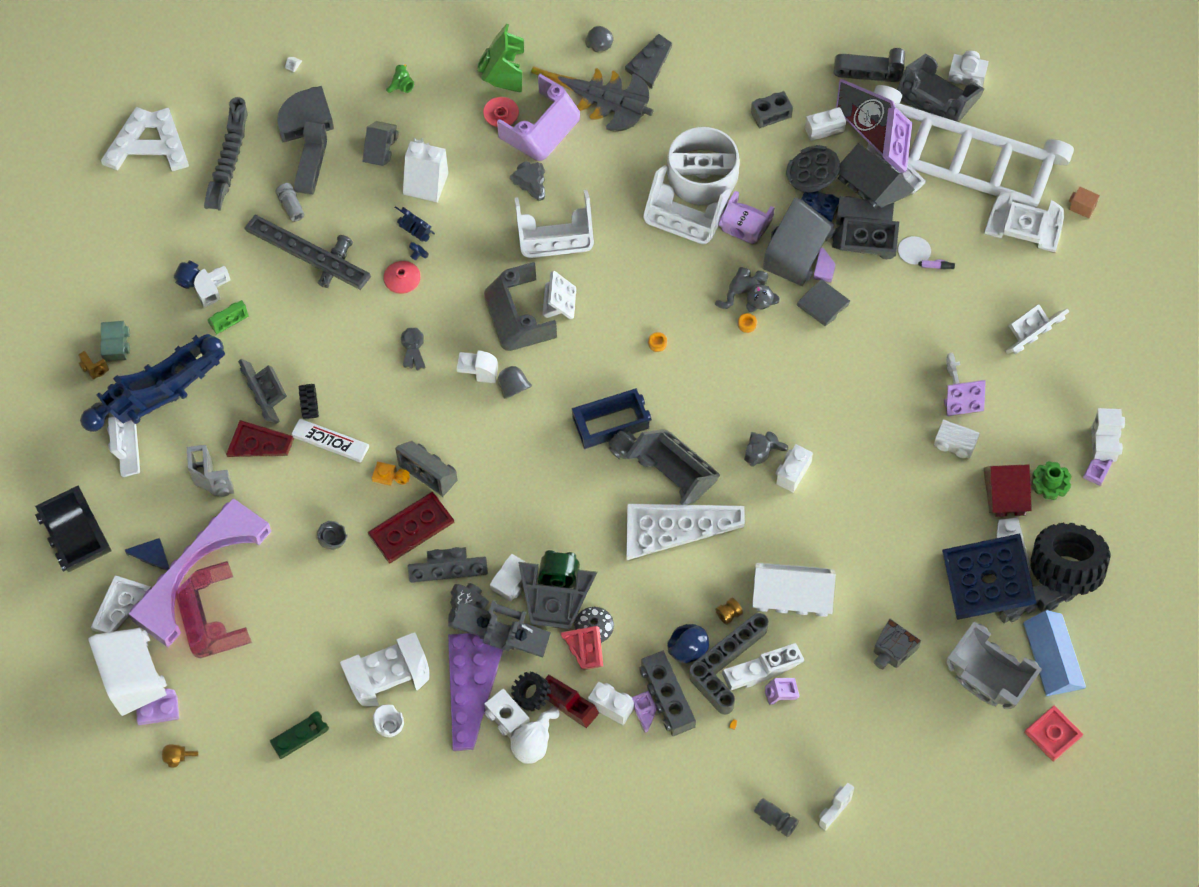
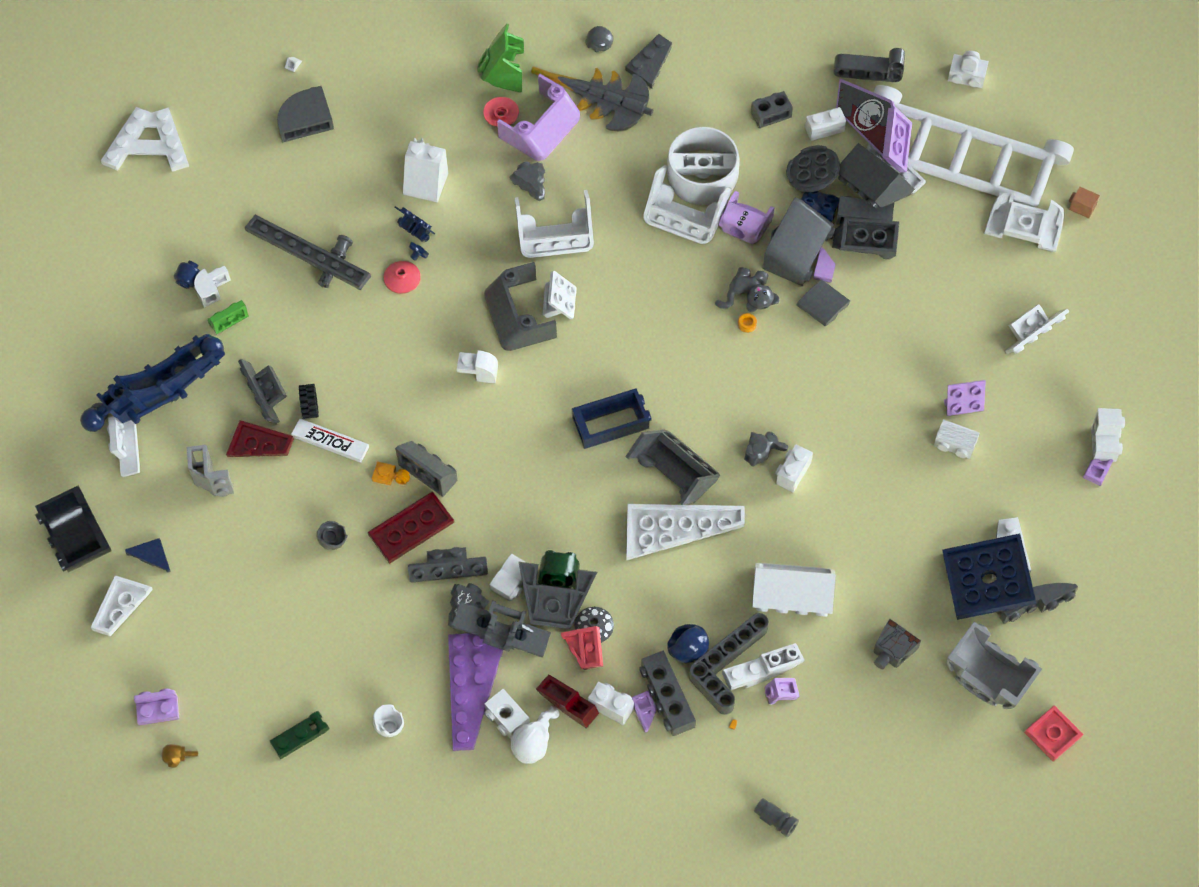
pearl gold bracket [78,351,109,379] -> none
white windscreen [88,628,167,716] -> none
sand green brick [101,321,130,361] -> none
lavender arch [129,498,271,647] -> none
clear pink windscreen [176,561,252,658] -> none
dark grey piece [204,97,248,211] -> none
light grey axle [275,183,305,222] -> none
dark grey beam [294,122,327,195] -> none
white piece [340,632,429,706] -> none
dark grey brick [362,121,398,166] -> none
bright green animal [386,64,414,93] -> none
dark grey piece [401,328,426,371] -> none
dark grey hair [498,366,532,399] -> none
black tyre [511,671,551,711] -> none
dark grey head [608,431,637,459] -> none
light orange tile [648,332,667,352] -> none
pearl gold wheel [715,598,743,625] -> none
white plate [819,783,854,831] -> none
dark grey windscreen [897,54,985,122] -> none
white sticker [898,236,931,264] -> none
piece [918,259,955,269] -> none
white piece [946,352,960,384] -> none
dark red slope [984,464,1032,517] -> none
light blue slope [1023,610,1086,696] -> none
black tyre [1030,522,1111,596] -> none
bright green plant [1032,461,1072,500] -> none

